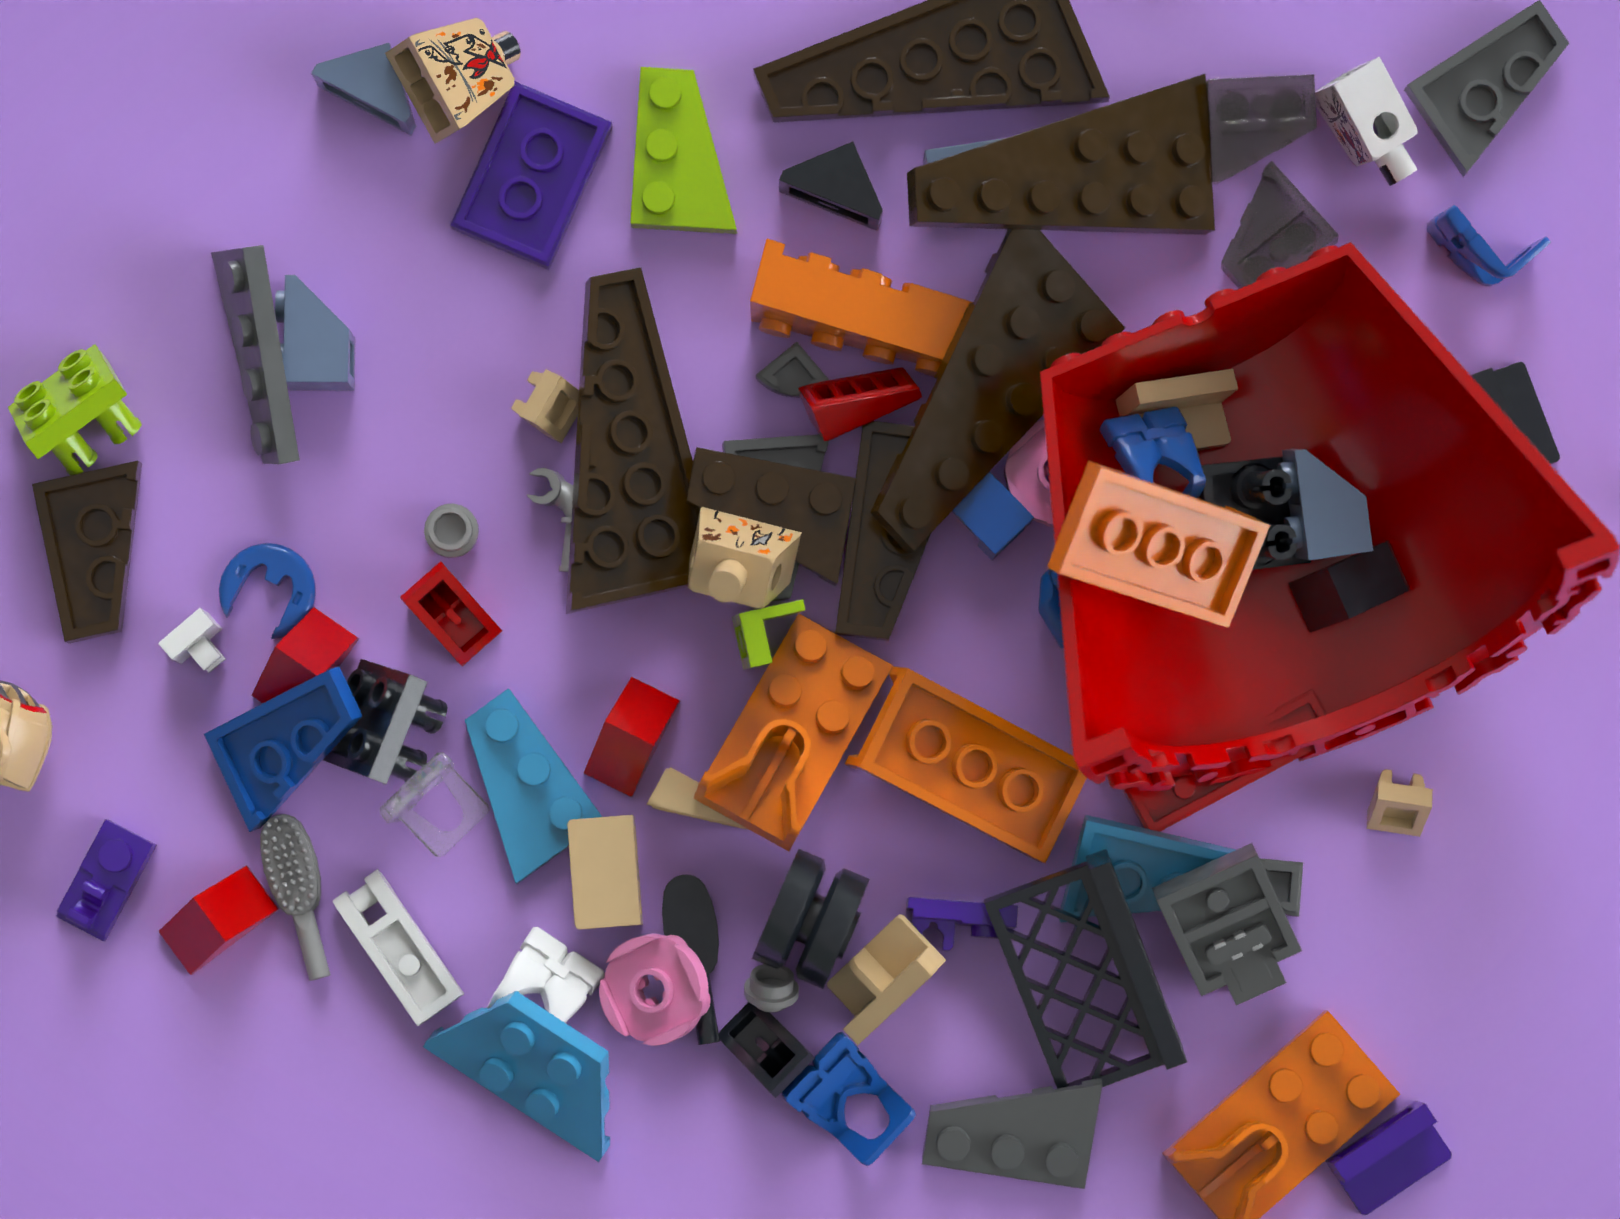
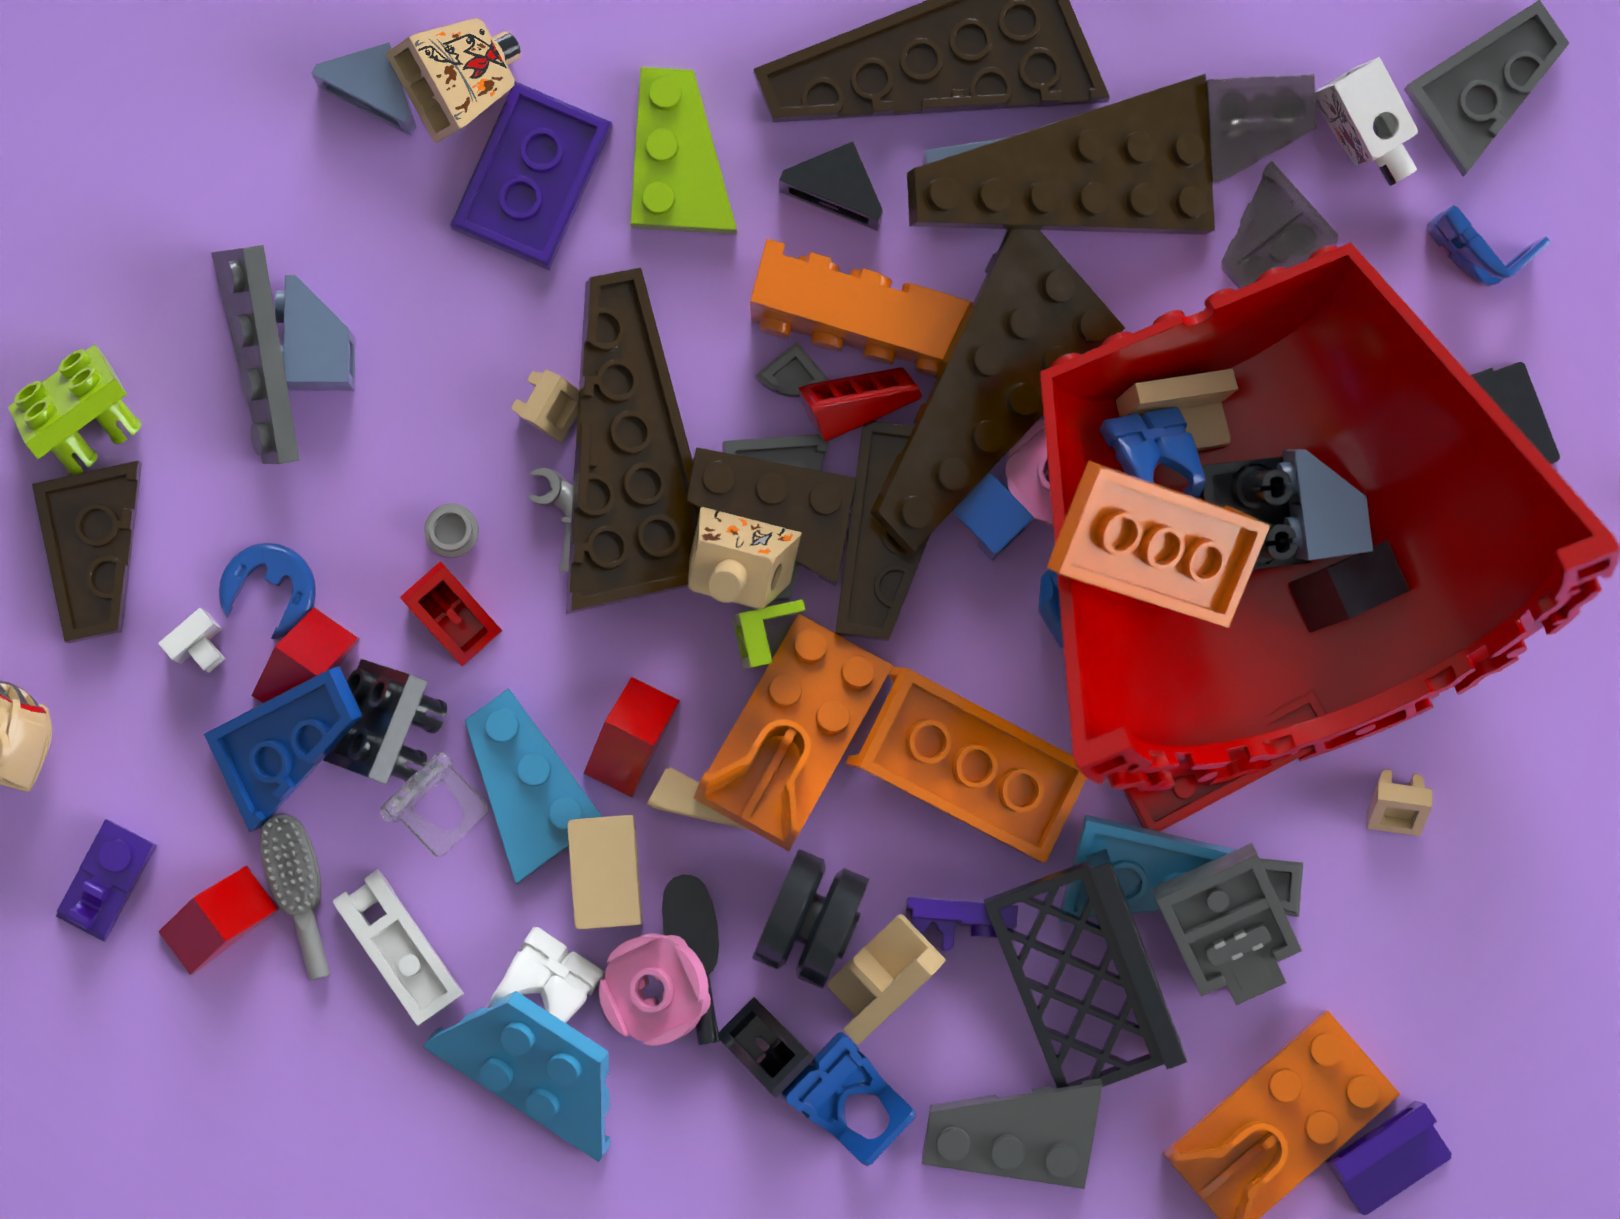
light grey plate [744,964,799,1012] -> none

